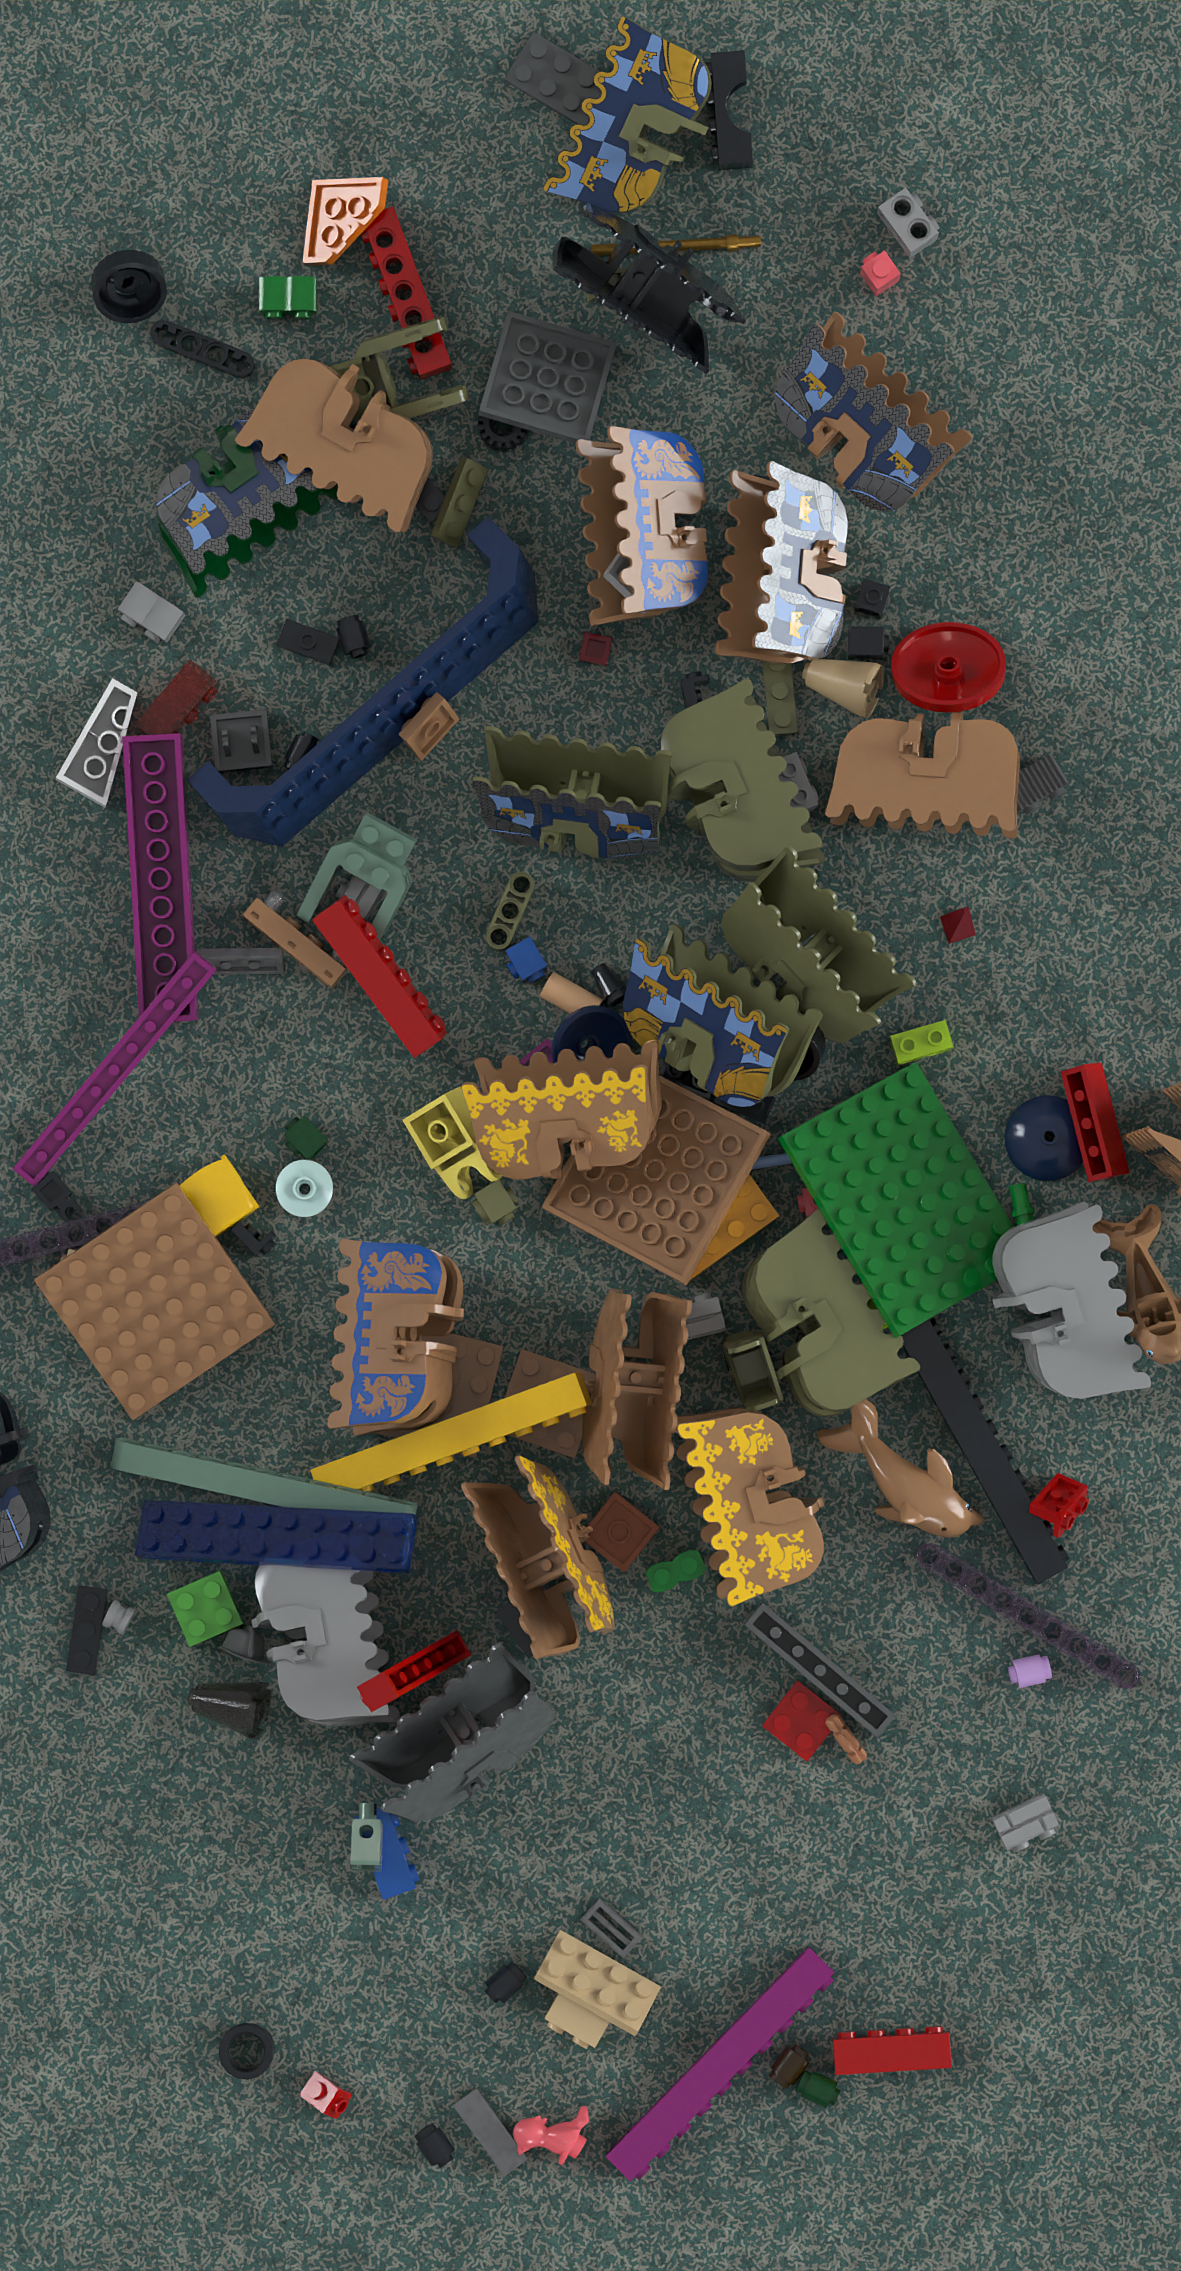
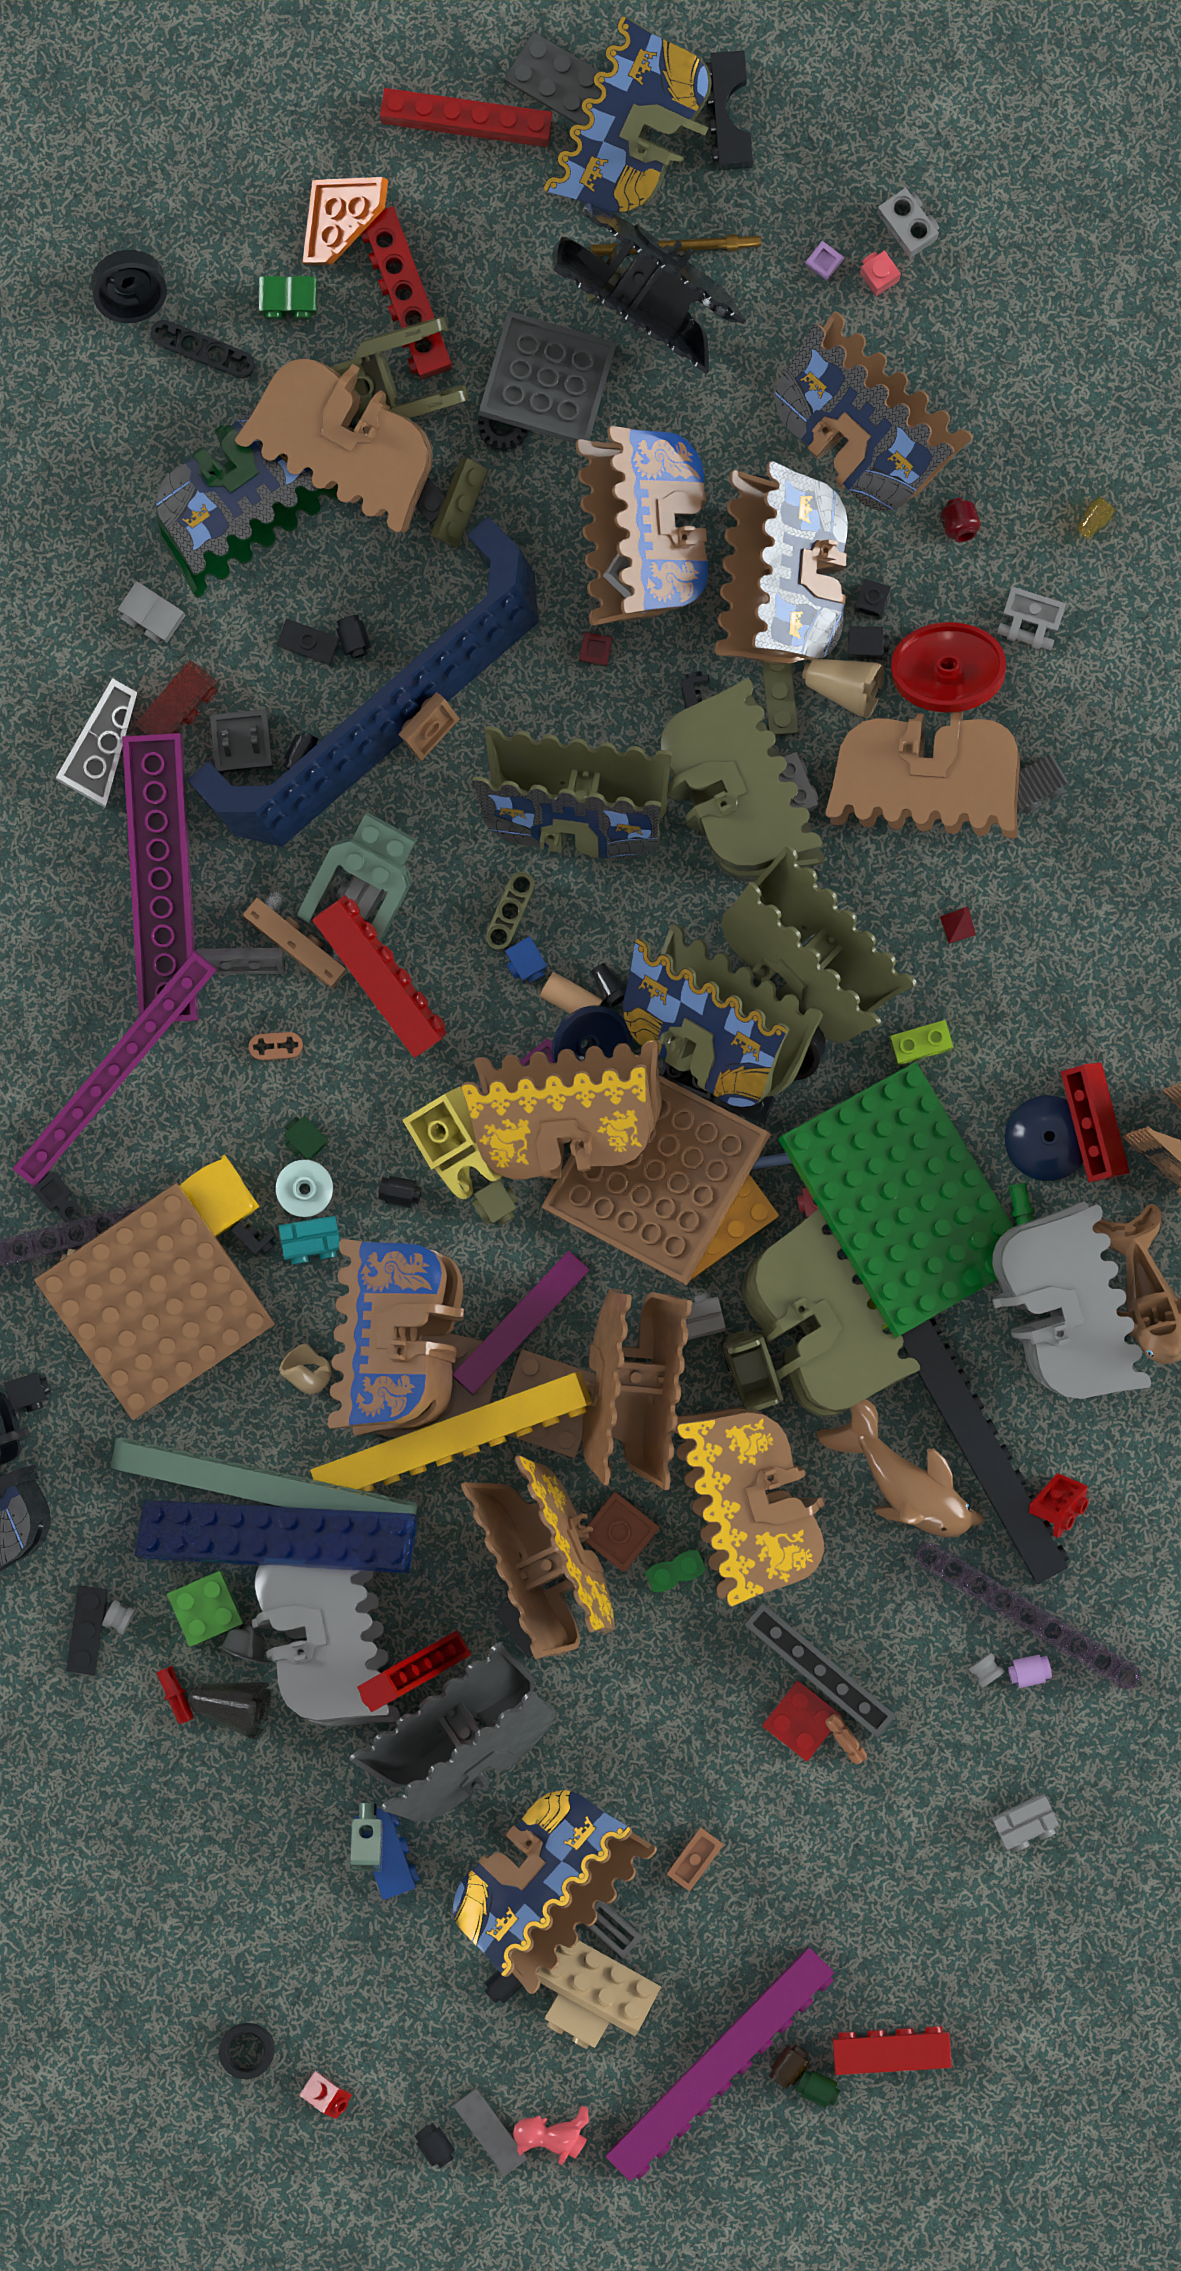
none -> black brick [4,1372,51,1413]
none -> red axle [156,1666,193,1724]
none -> nougat beam [249,1032,303,1061]
none -> teal brick [279,1216,341,1265]
none -> tan hair [279,1343,332,1394]
none -> black brick [378,1176,422,1209]
none -> red brick [380,88,553,148]
none -> magenta tile [452,1251,590,1396]
none -> animal [453,1790,657,1994]
none -> nougat plate [666,1827,724,1892]
none -> lavender tile [805,241,844,281]
none -> dark red head [940,498,981,542]
none -> light grey wheel [969,1653,1005,1688]
none -> light grey plate [997,587,1066,651]
none -> clear yellow cone [1076,496,1116,540]

